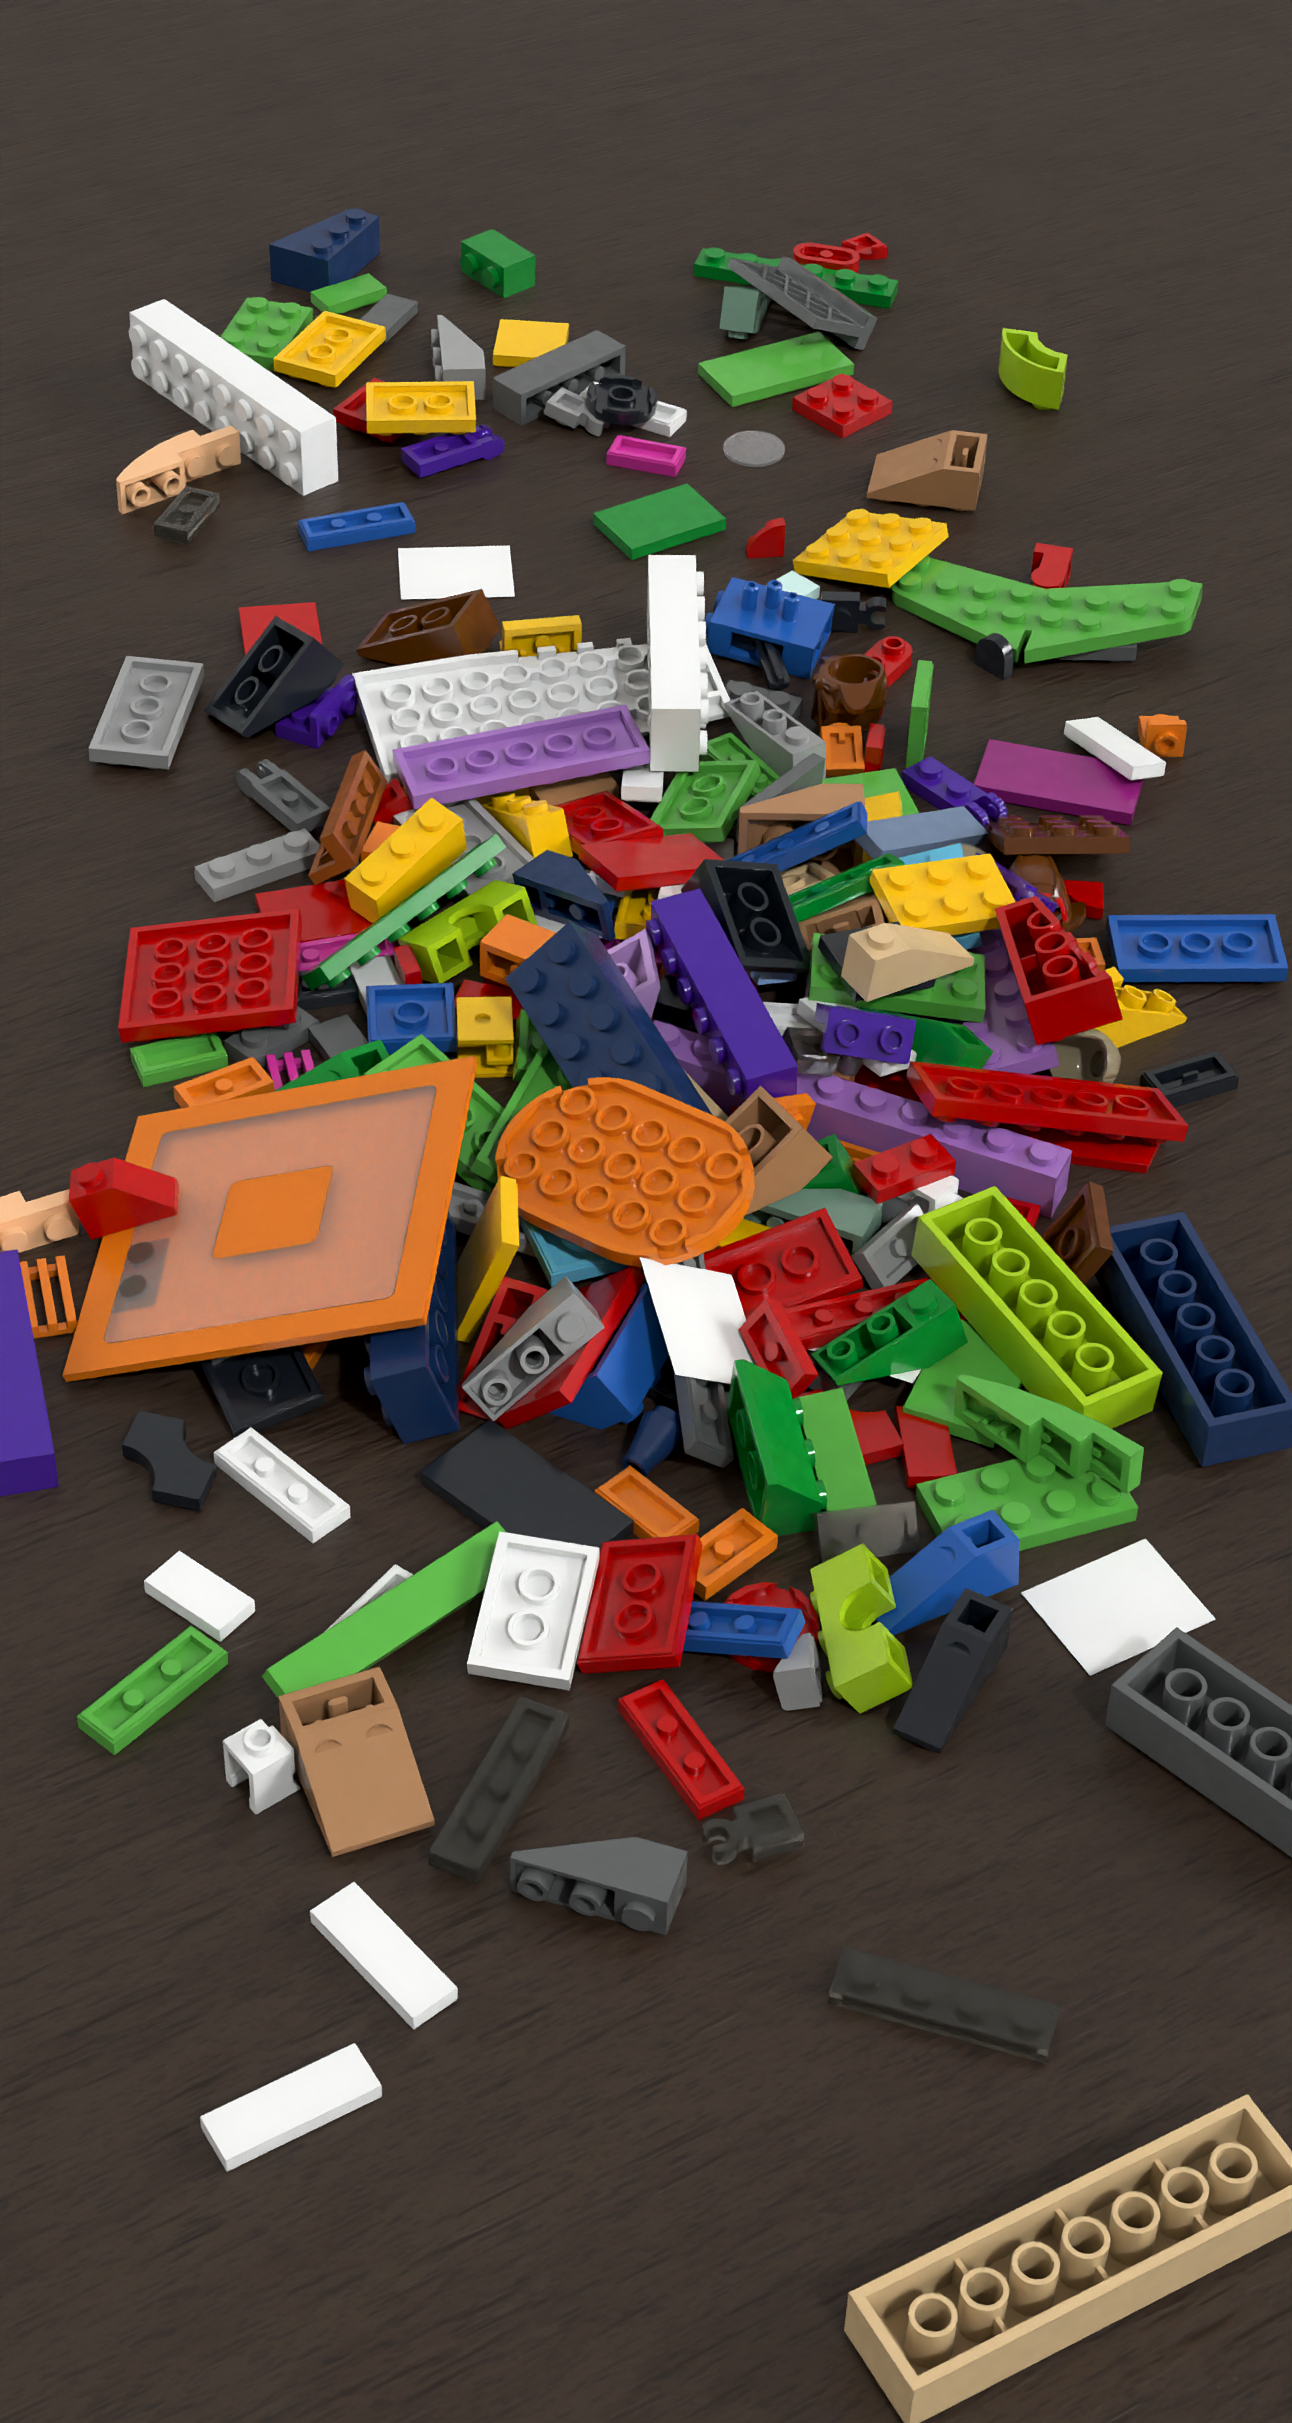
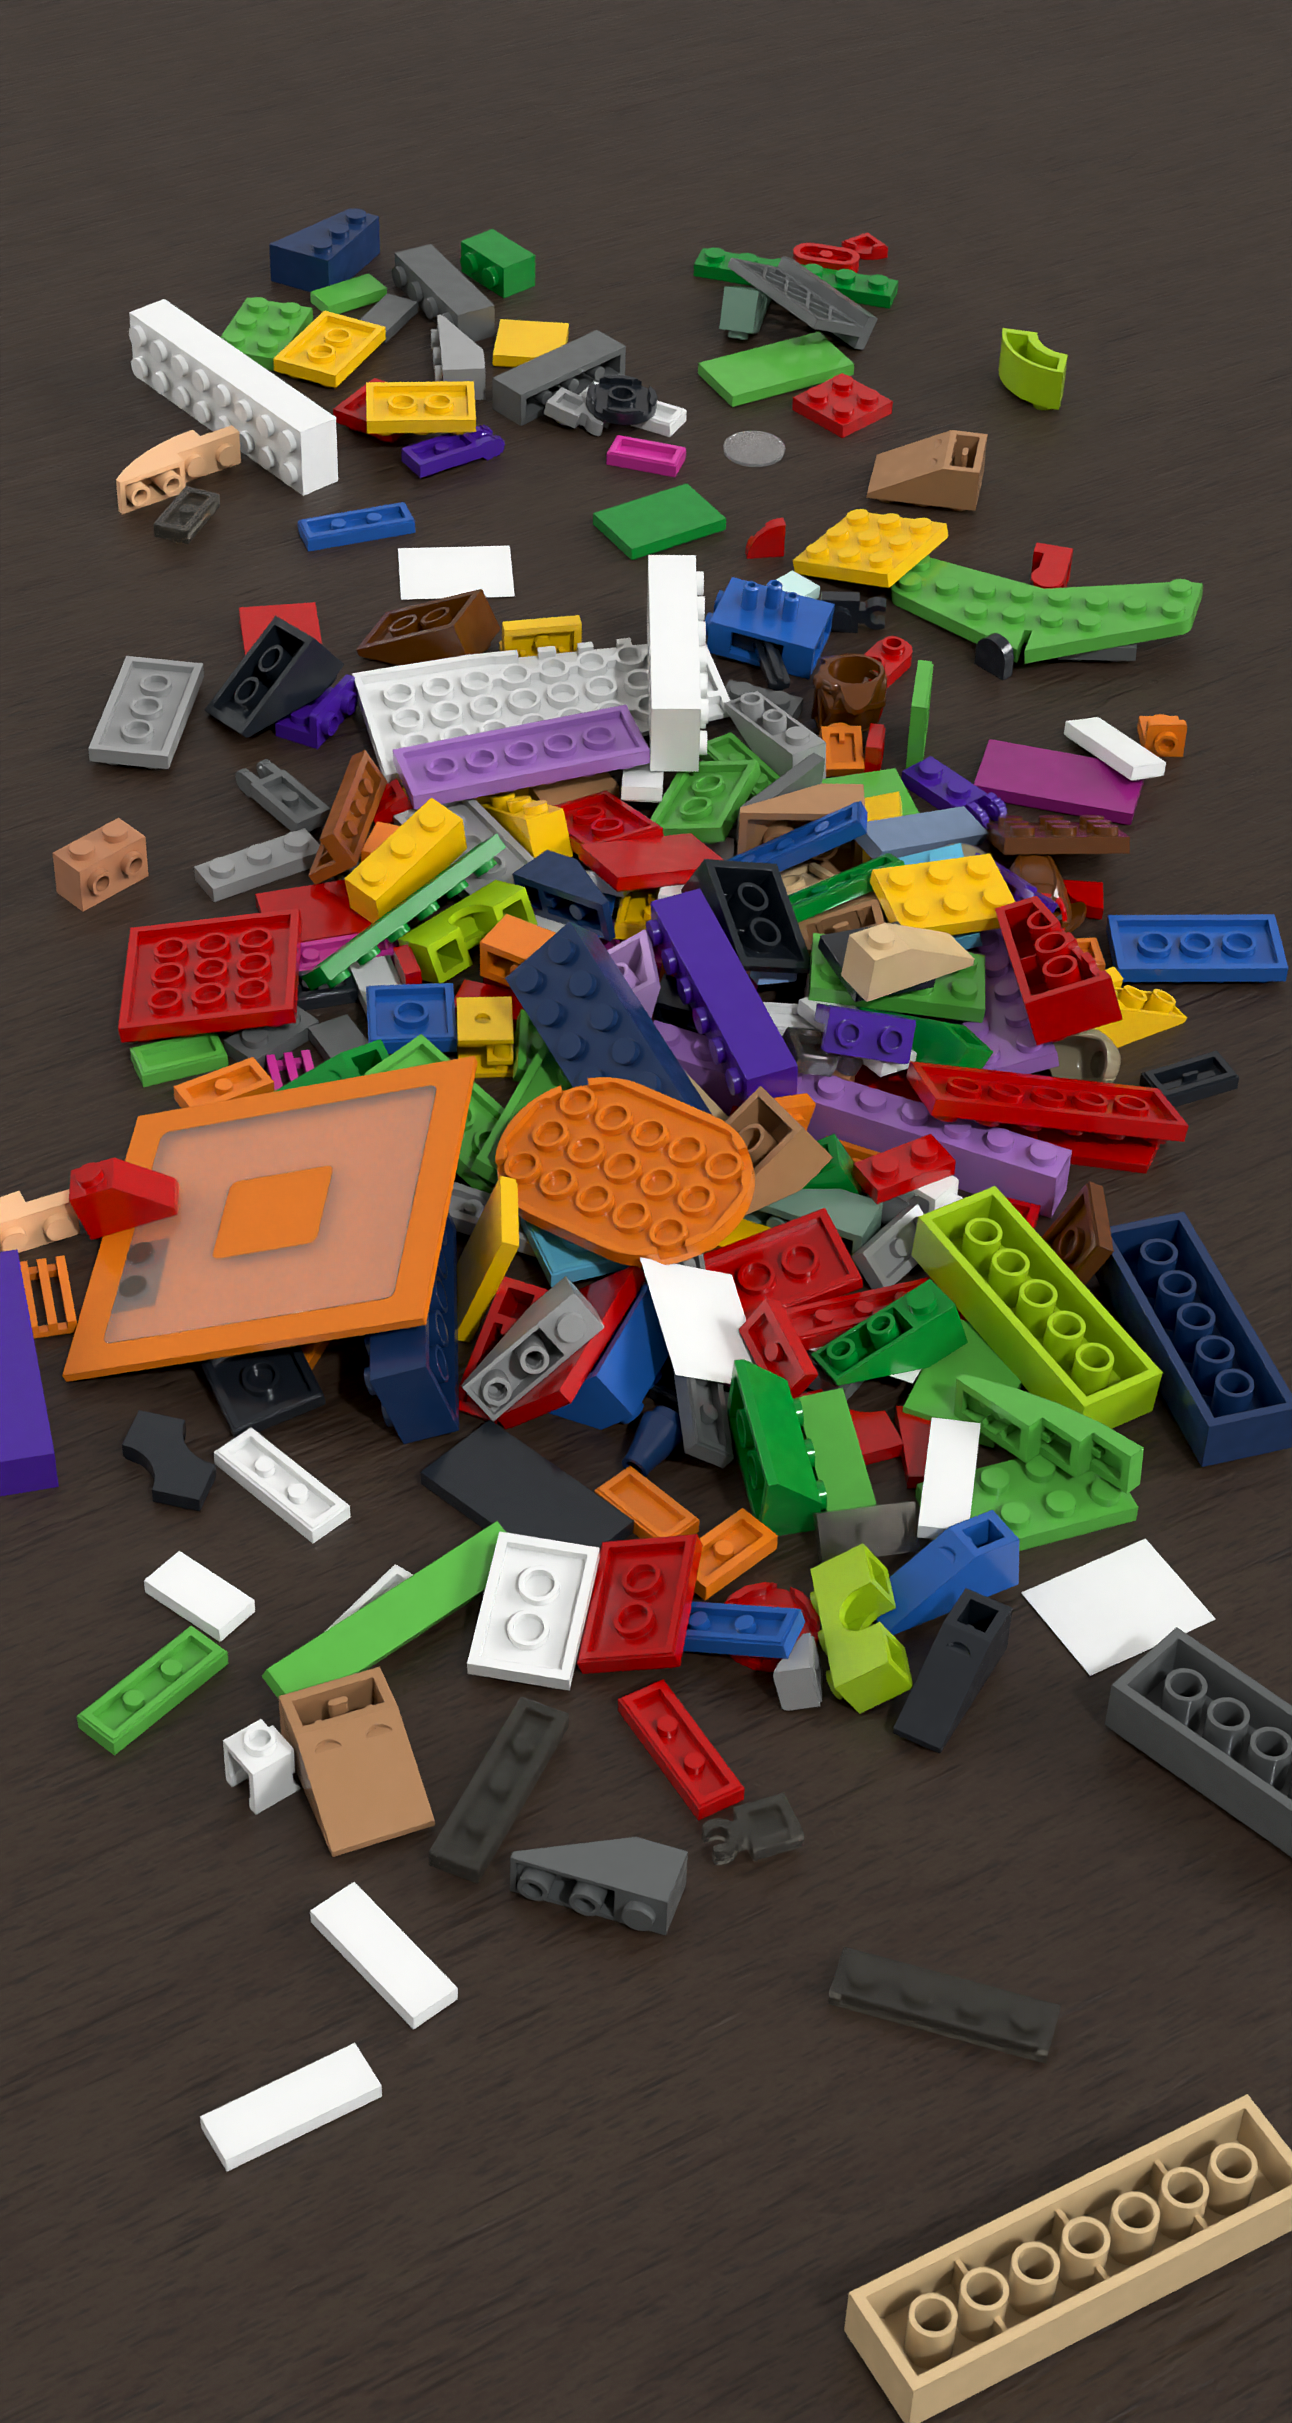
none -> nougat brick [53,818,149,912]
none -> dark grey brick [392,244,495,342]
none -> white tile [917,1417,981,1539]

